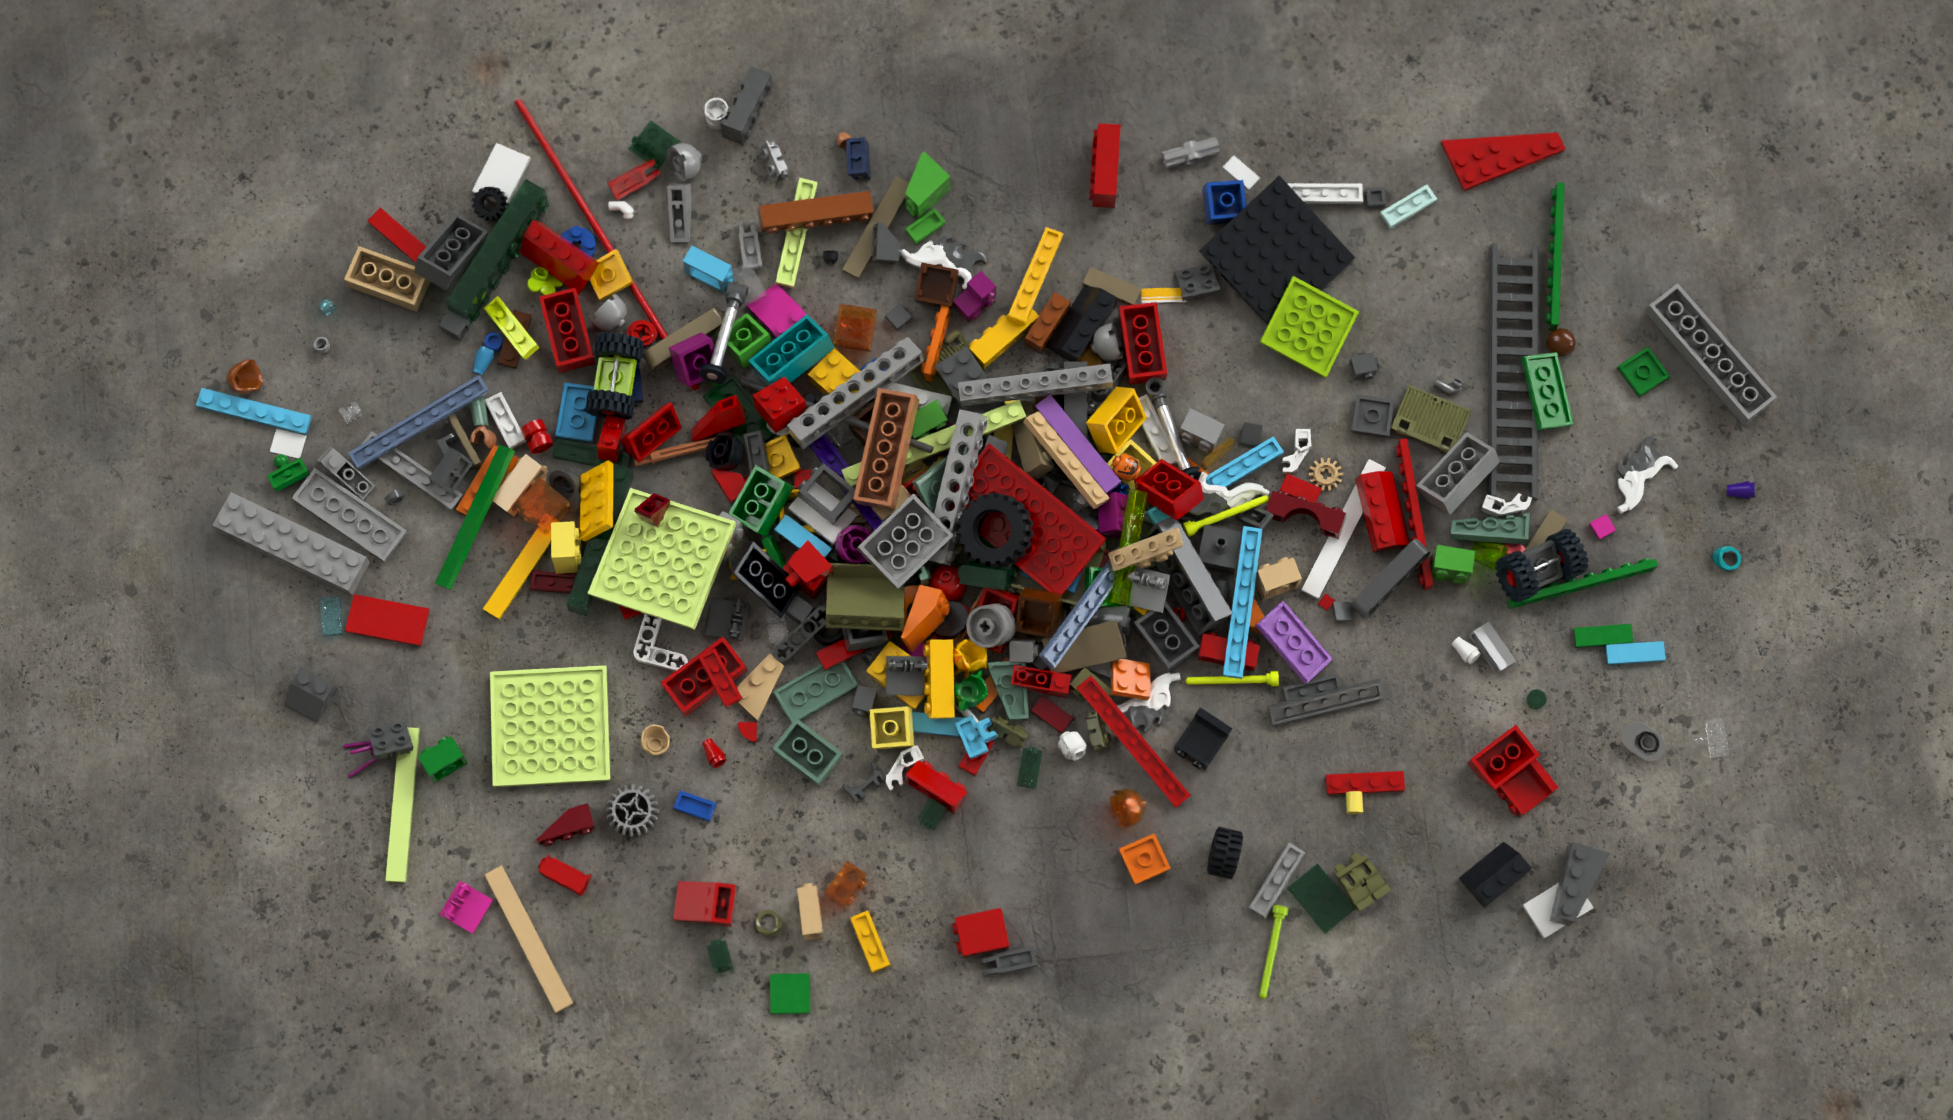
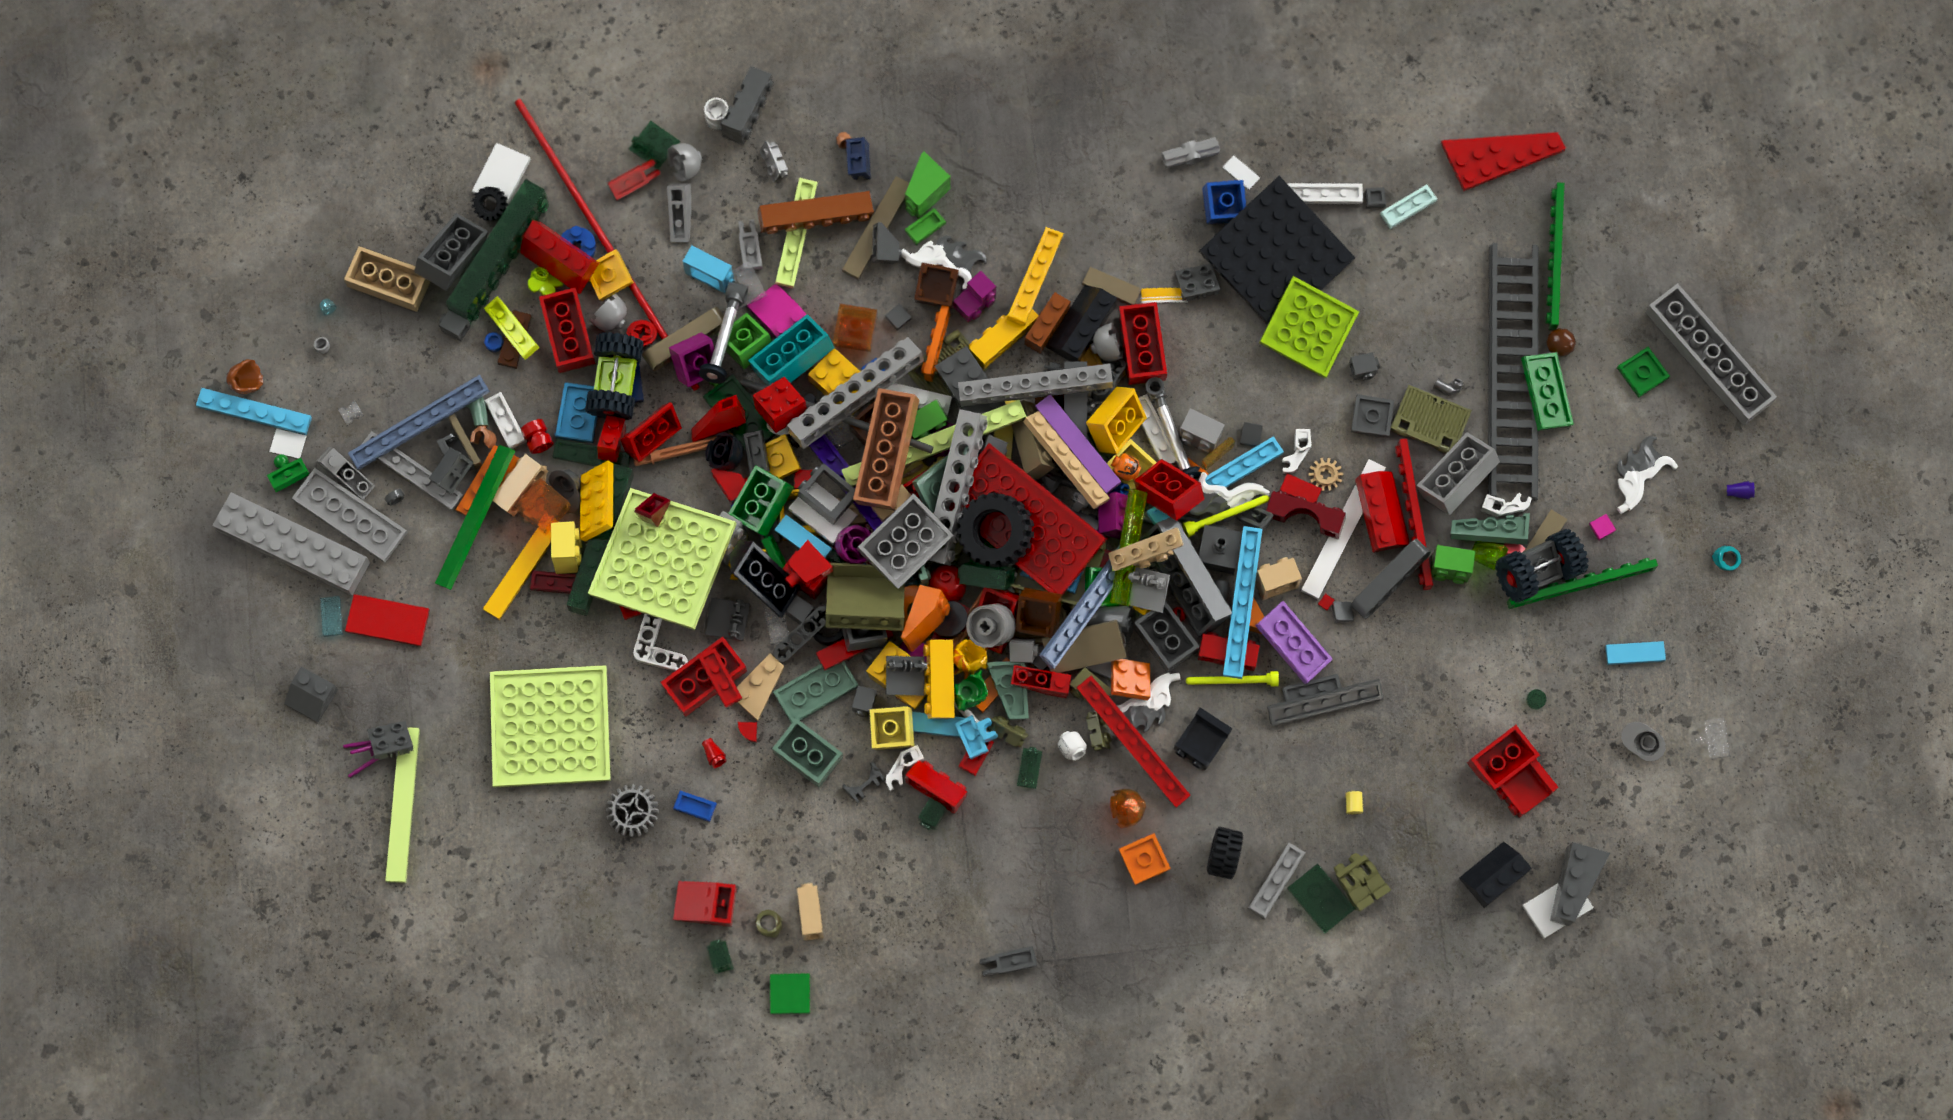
red tile [367,207,426,263] -> none
green brick [418,736,468,783] -> none
dark pink hinge [439,881,493,934] -> none
dark azure cone [472,346,495,375] -> none
tan tile [484,865,573,1013] -> none
dark red slope [536,803,596,847] -> none
red window [538,855,592,896] -> none
white arm [609,201,634,219] -> none
tan hair [640,724,670,756] -> none
black hinge [823,250,838,264] -> none
clear orange brick [824,860,867,908] -> none
yellow tile [850,910,890,973] -> none
red panel [952,908,1009,958] -> none
dark red tile [1031,695,1073,734] -> none
red brick [1089,123,1121,208] -> none
lime piece [1259,905,1289,999] -> none
red plate [1325,771,1405,795] -> none
white cone [1452,637,1481,665] -> none
light grey piece [1468,622,1516,675] -> none
green tile [1573,624,1633,648] -> none

